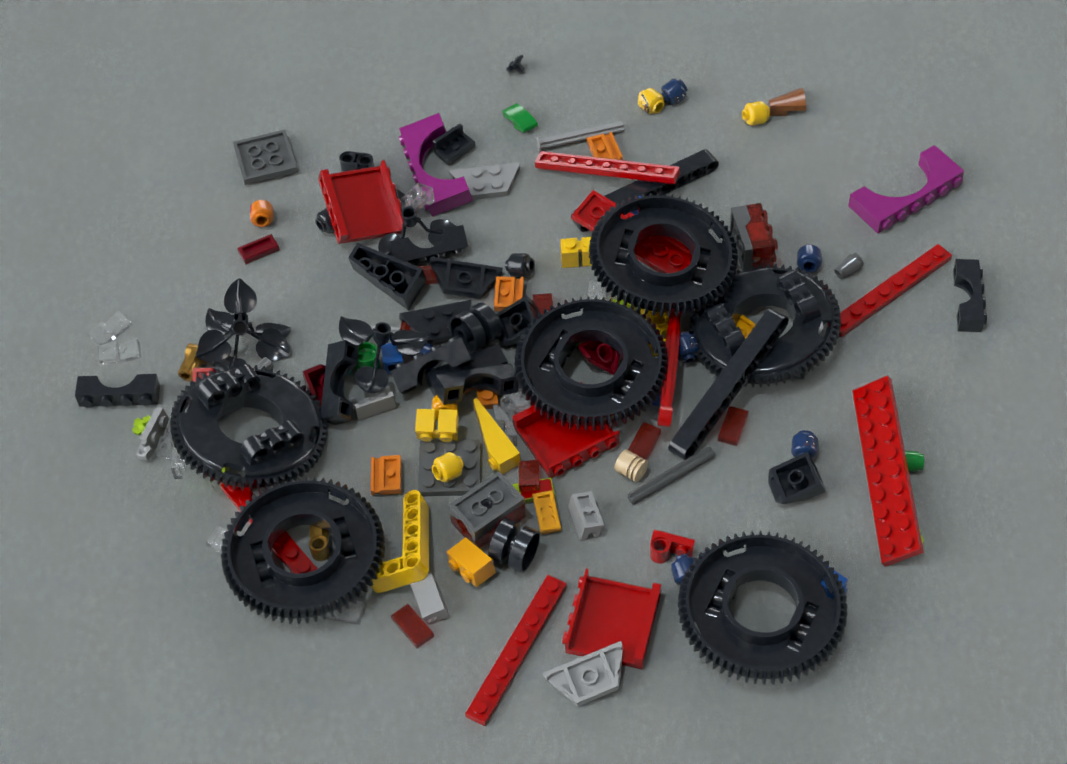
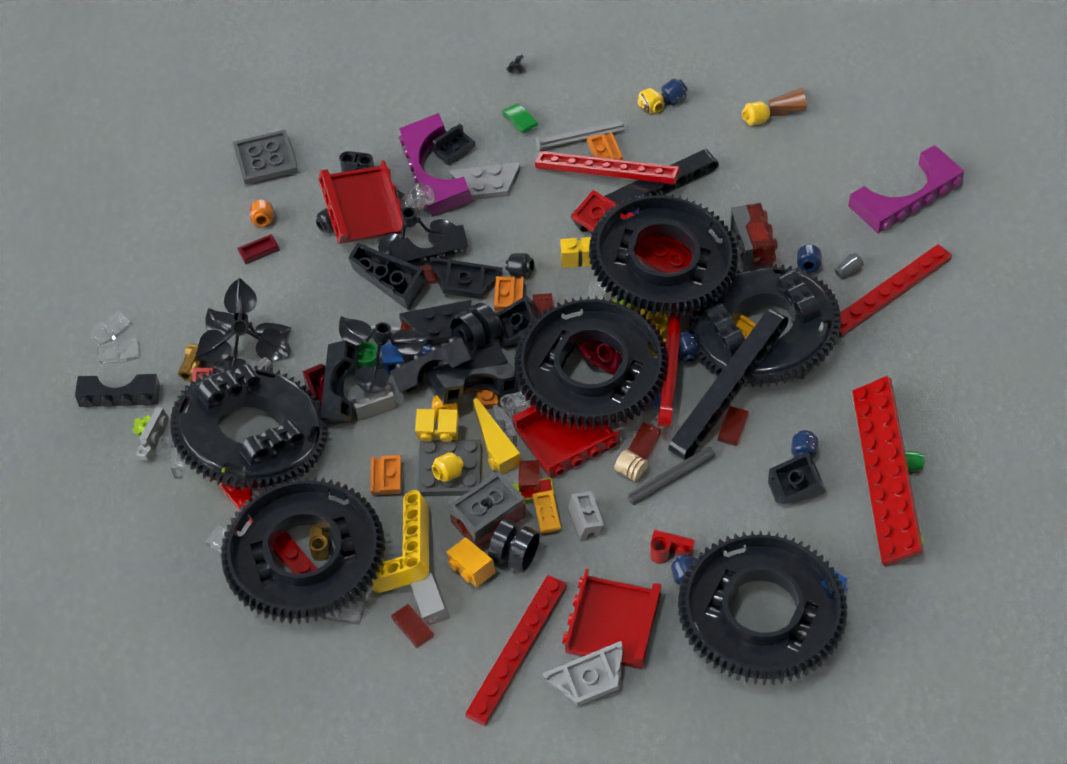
black arch [953,259,987,332] -> none

